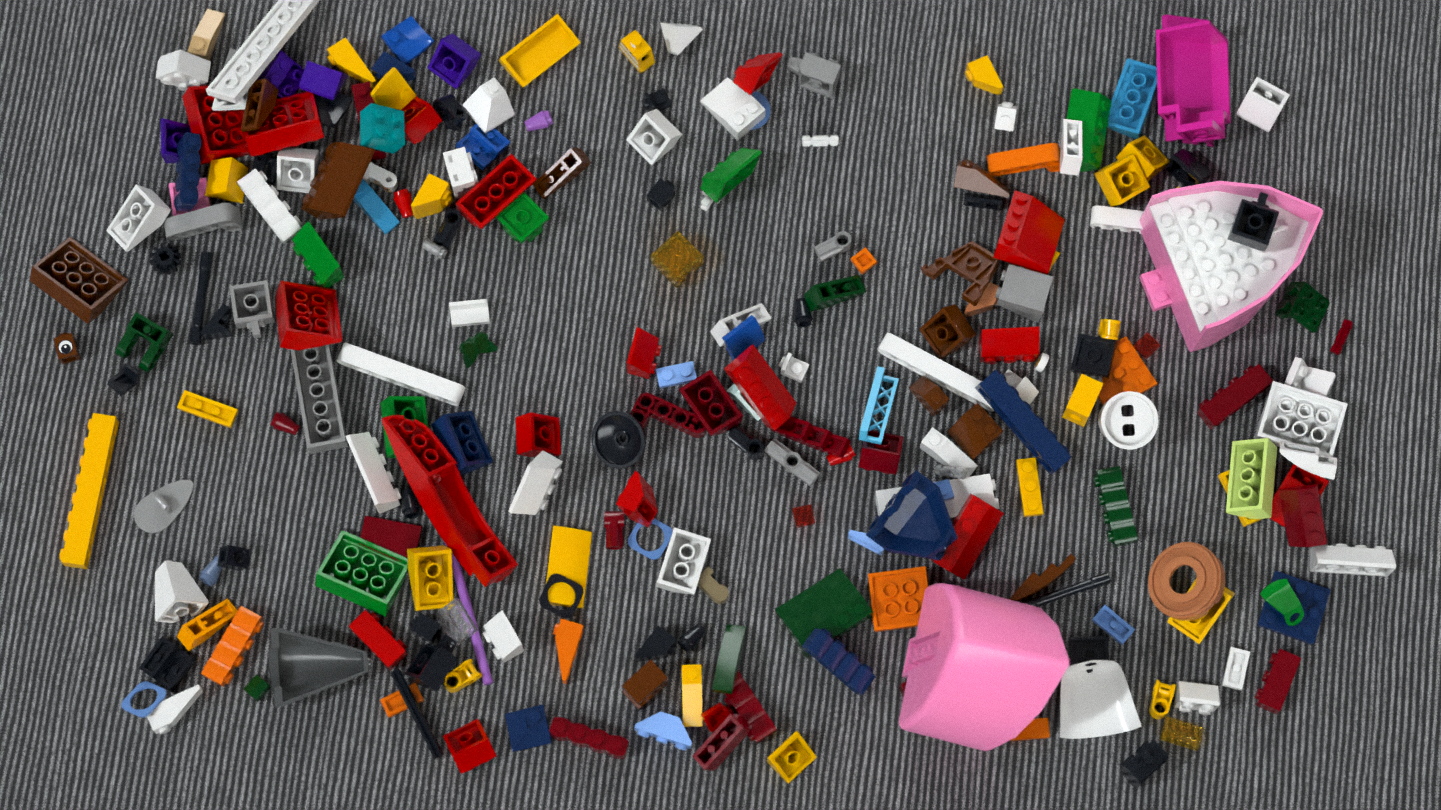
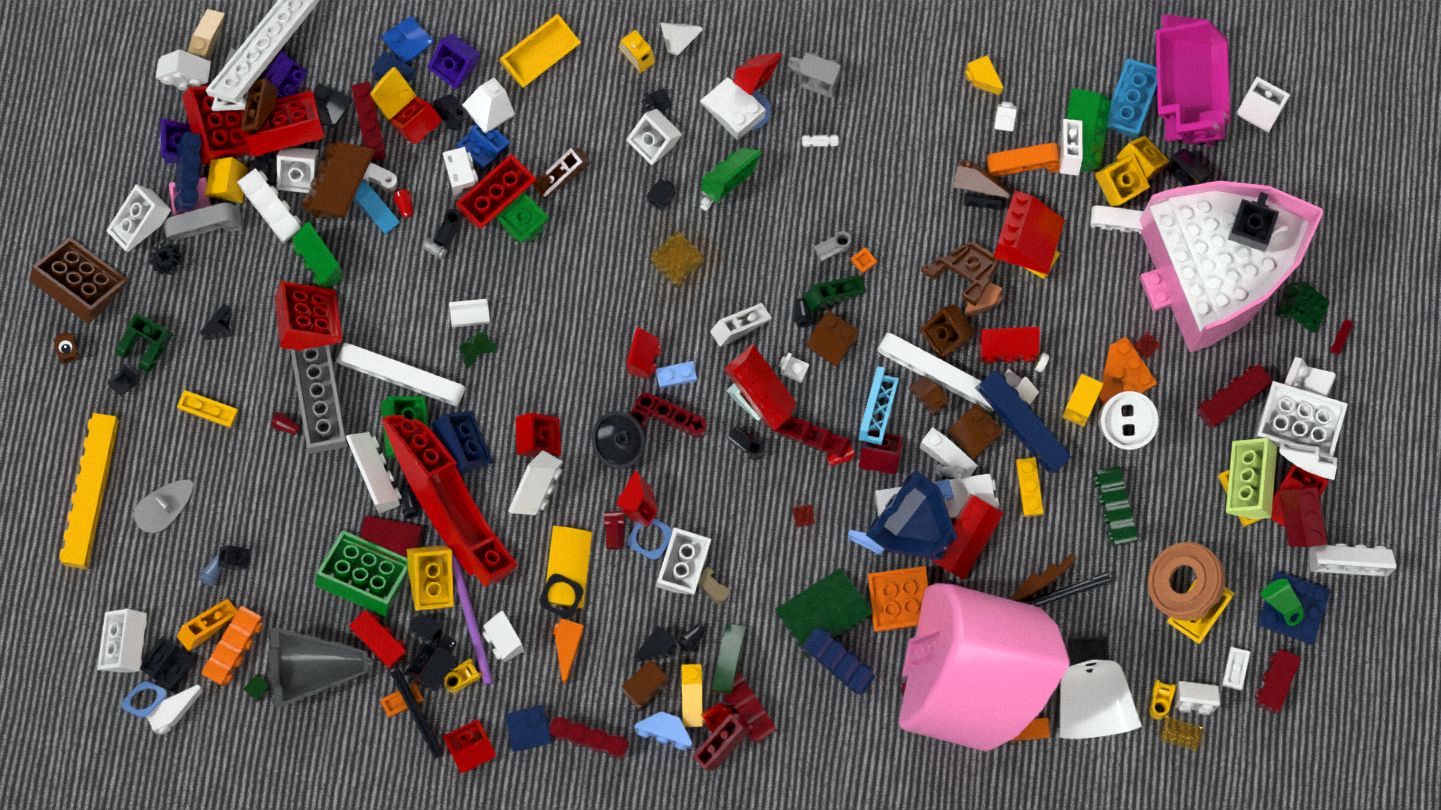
white slope [155,561,209,623] -> none
black piece [189,252,212,345] -> none
light grey hinge [229,280,275,339] -> none
dark purple slope [299,61,348,100] -> none
yellow slope [327,37,377,89] -> none
teal brick [360,103,405,154] -> none
yellow slope [411,173,453,219] -> none
clear plate [435,598,478,647] -> none
medium lavender cone [524,110,554,132] -> none
dark red slope [679,370,743,436] -> none
blue slope [722,315,765,360] -> none
light grey piece [764,438,820,486] -> none
yellow slope [767,731,816,784] -> none
light grey slope [995,264,1053,323] -> none
black plate [1071,334,1117,378] -> none
medium blue plate [1092,605,1135,645] -> none
yellow piece [1098,319,1121,340] -> none
black hinge [1120,739,1170,789] -> none
none -> white slope [97,609,147,673]
none -> reddish brown slope [806,310,859,368]

